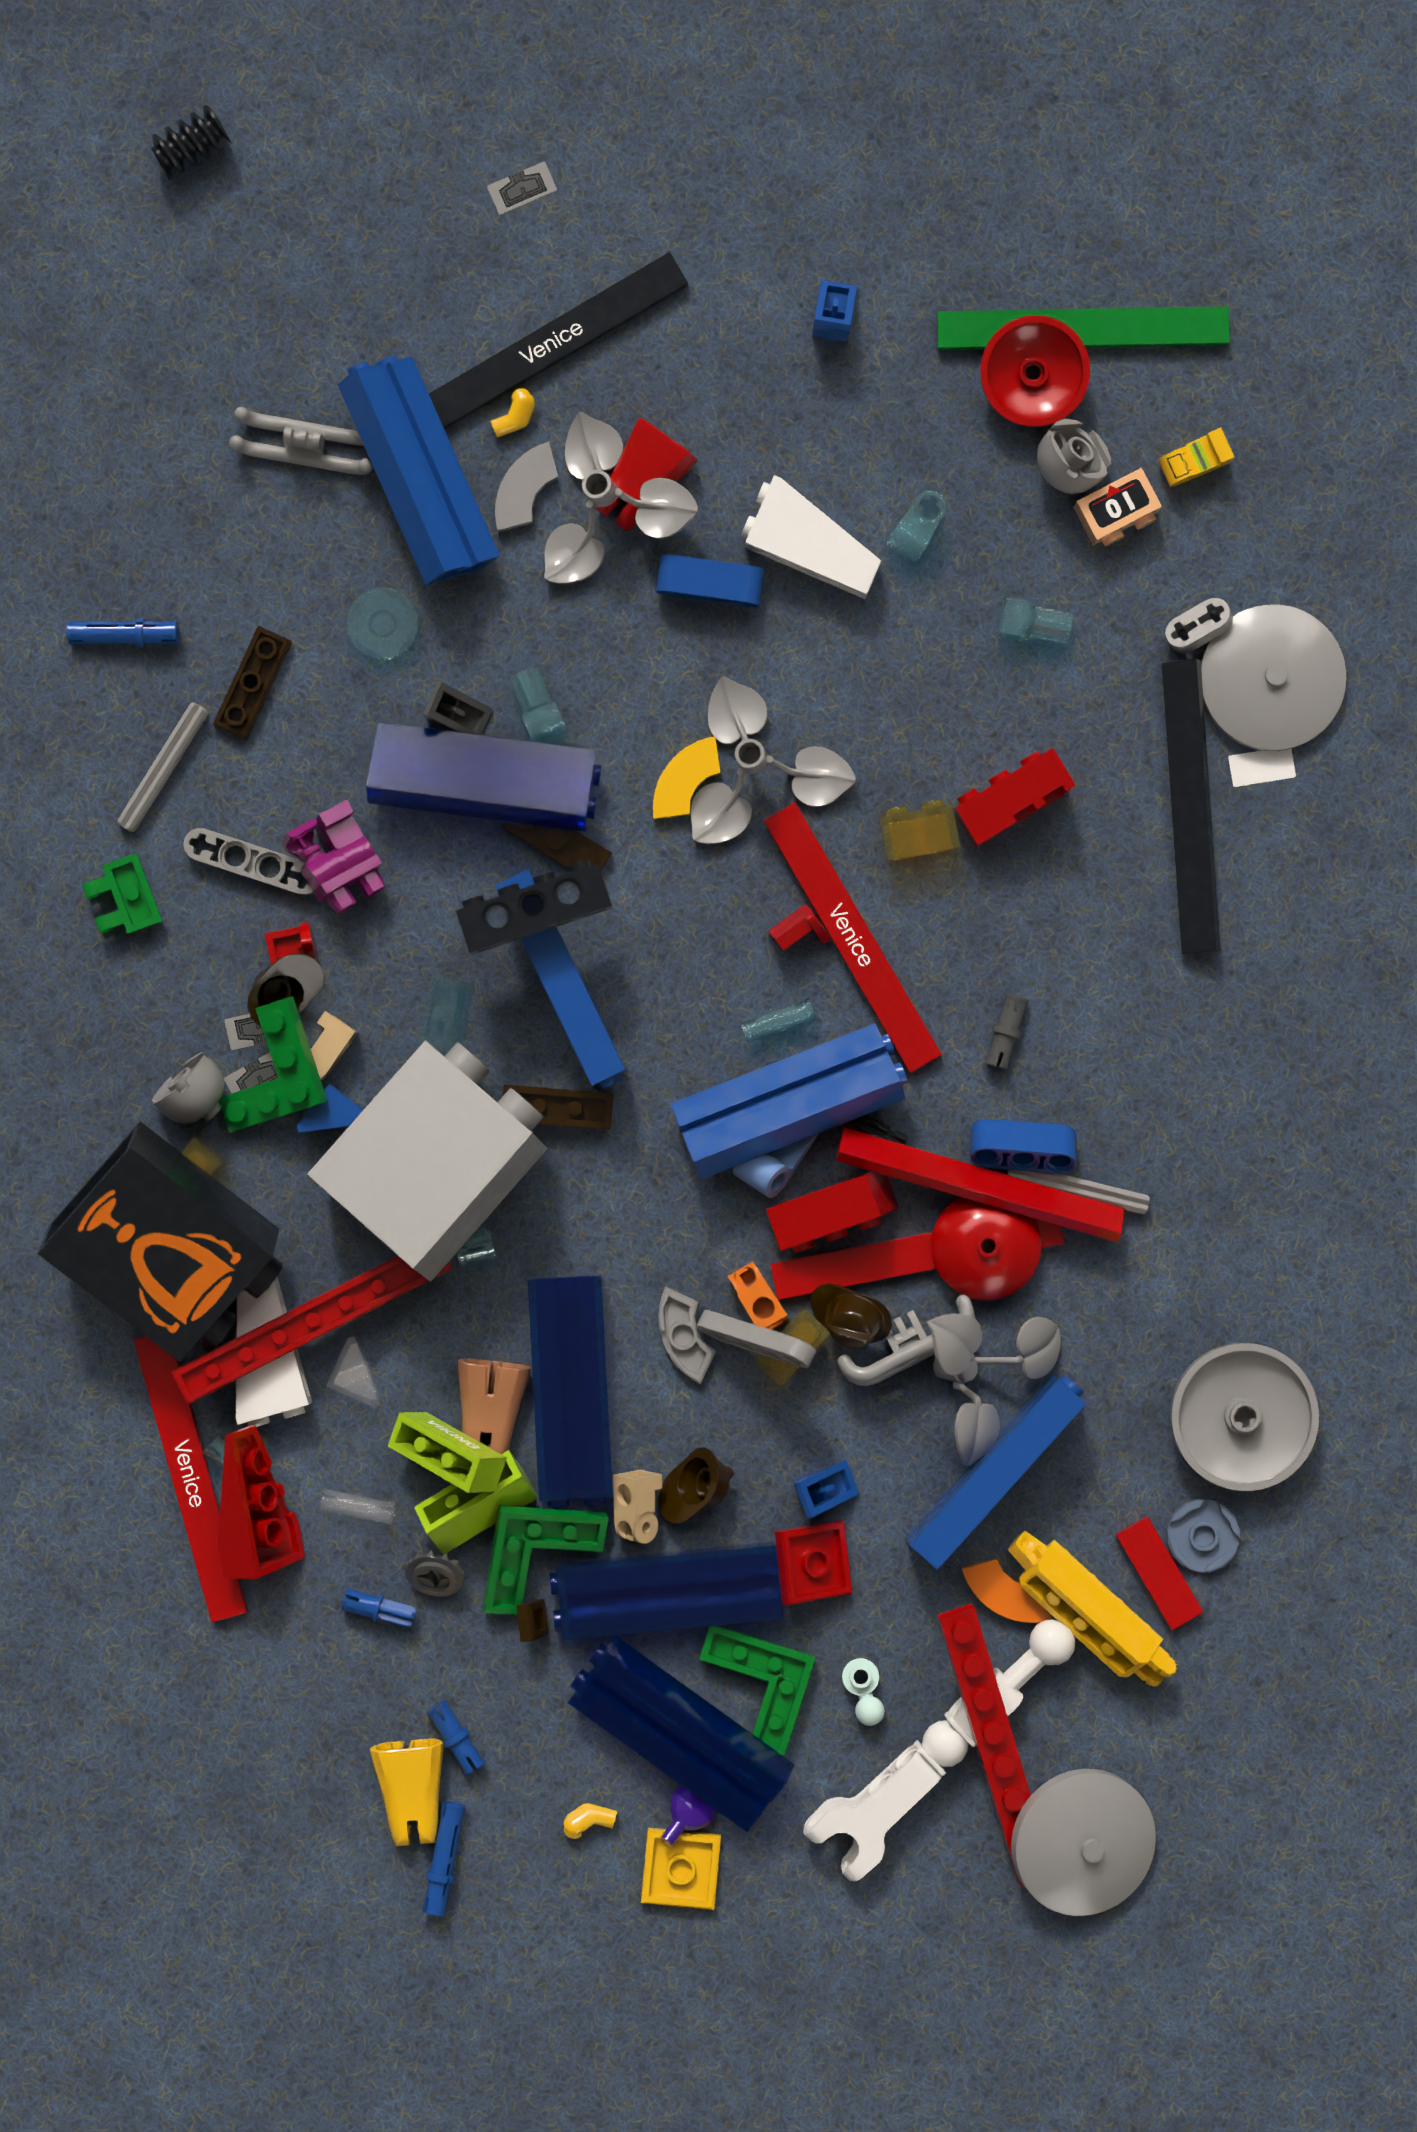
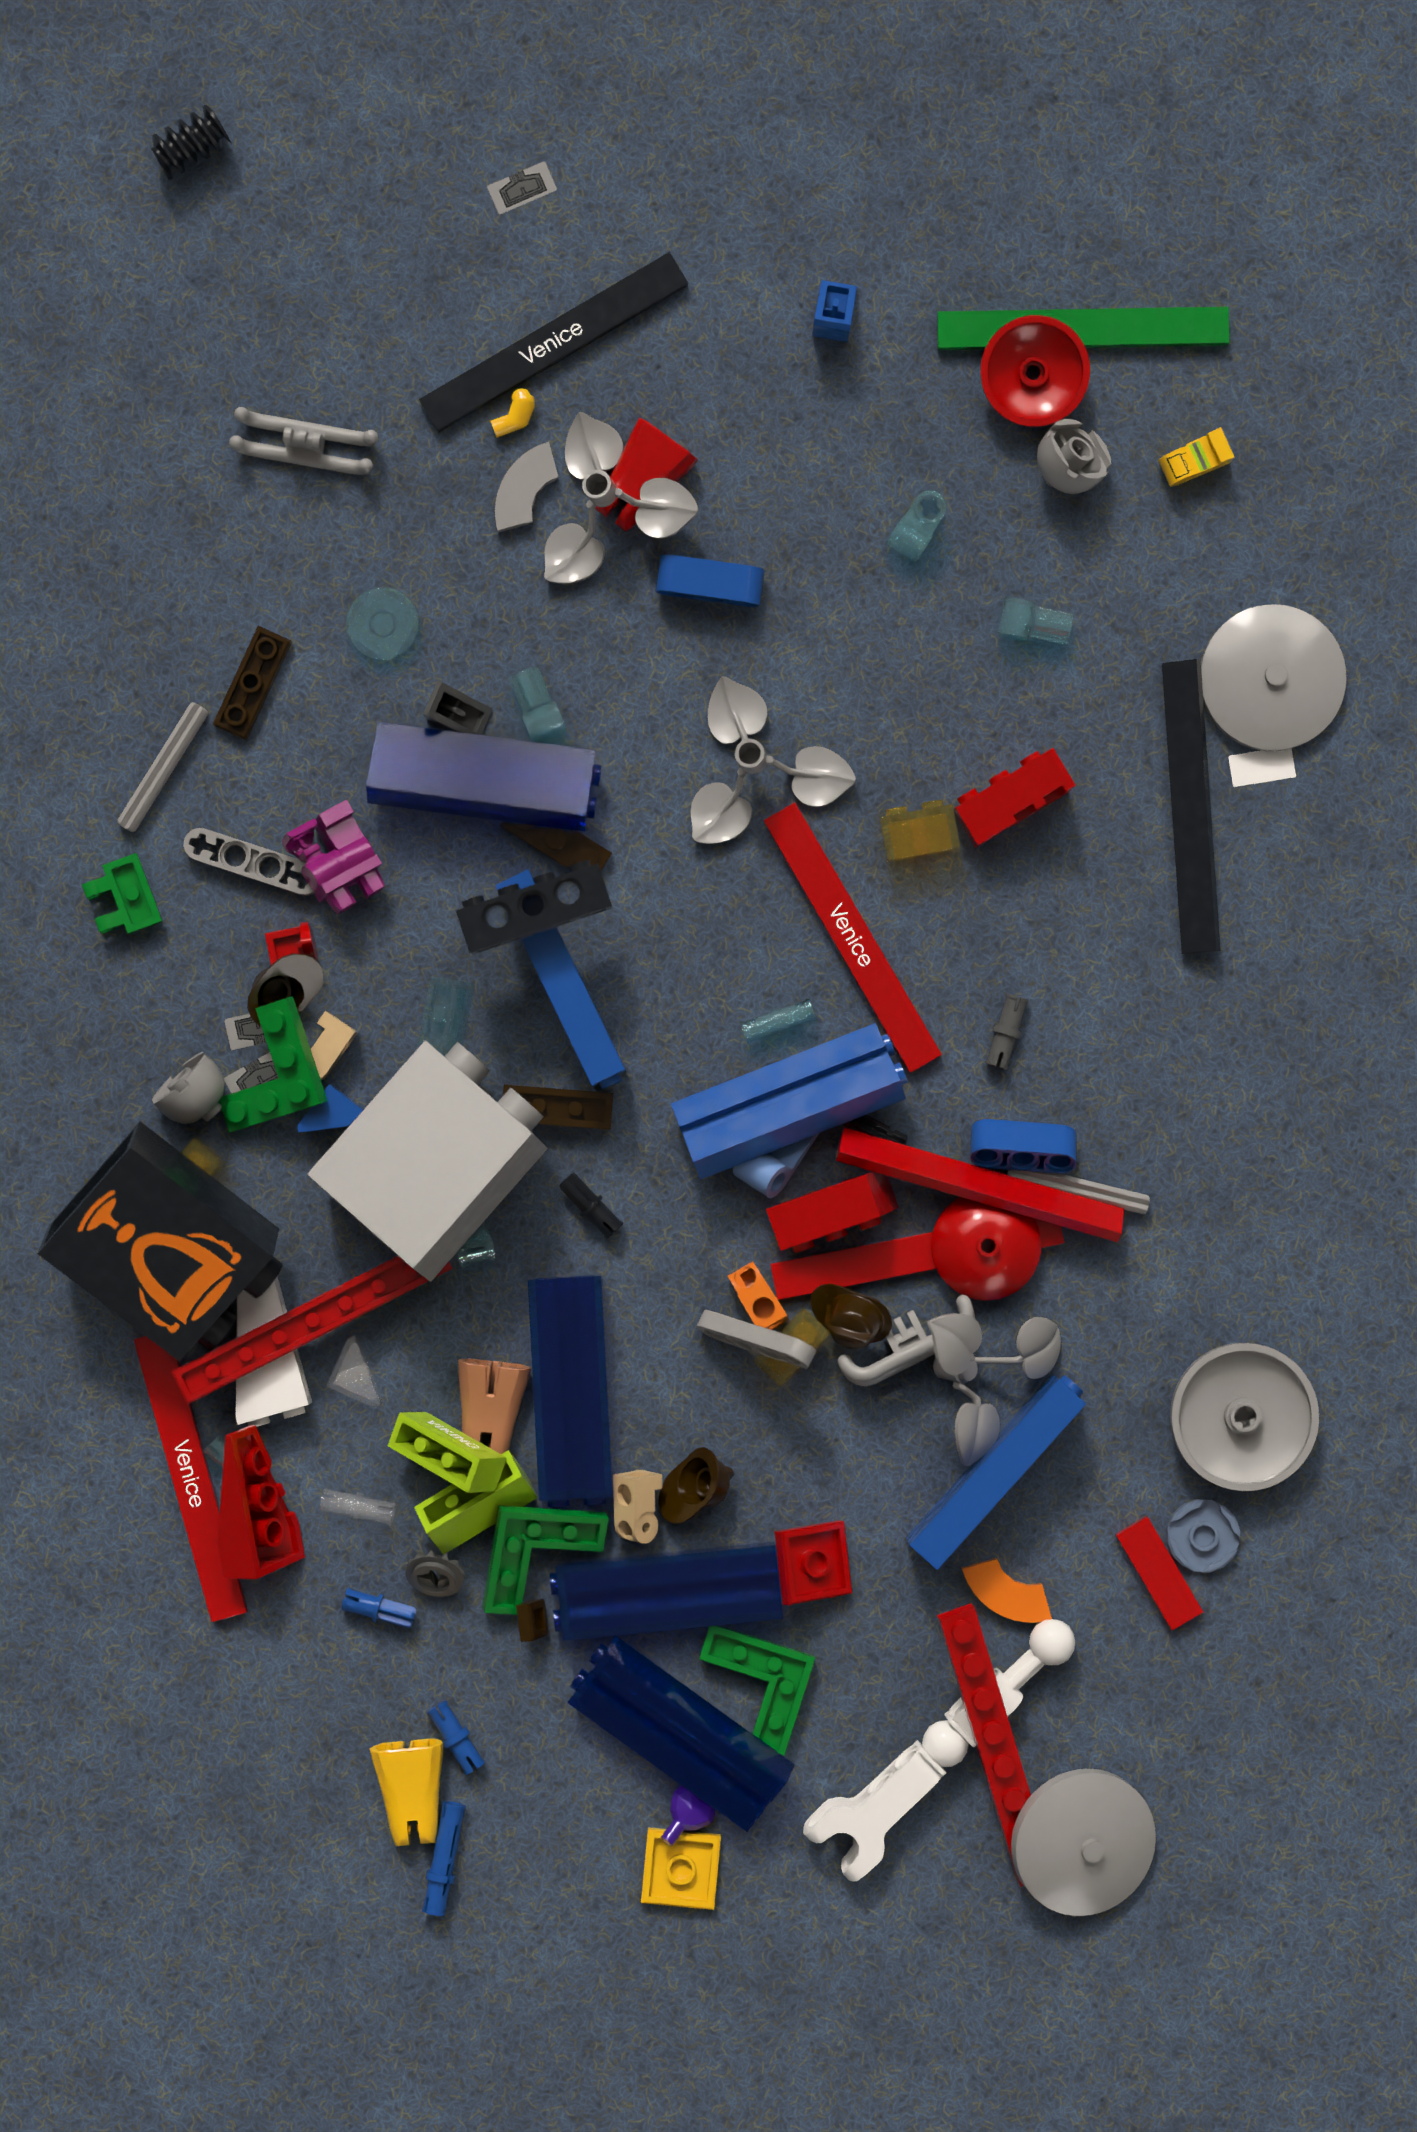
blue pin [66,618,180,648] -> none
blue brick [337,356,500,585] -> none
yellow arm [563,1803,617,1839] -> none
yellow tile [653,736,721,820] -> none
light grey tile [658,1286,716,1384] -> none
white slope [741,475,881,599] -> none
red tile [768,905,831,951] -> none
blue slope [793,1460,859,1519] -> none
light aqua plate [842,1658,885,1726] -> none
yellow hinge [1008,1531,1177,1687] -> none
brick [1073,468,1162,546] -> none
light grey beam [1165,598,1233,653] -> none
none -> black axle [560,1173,623,1239]

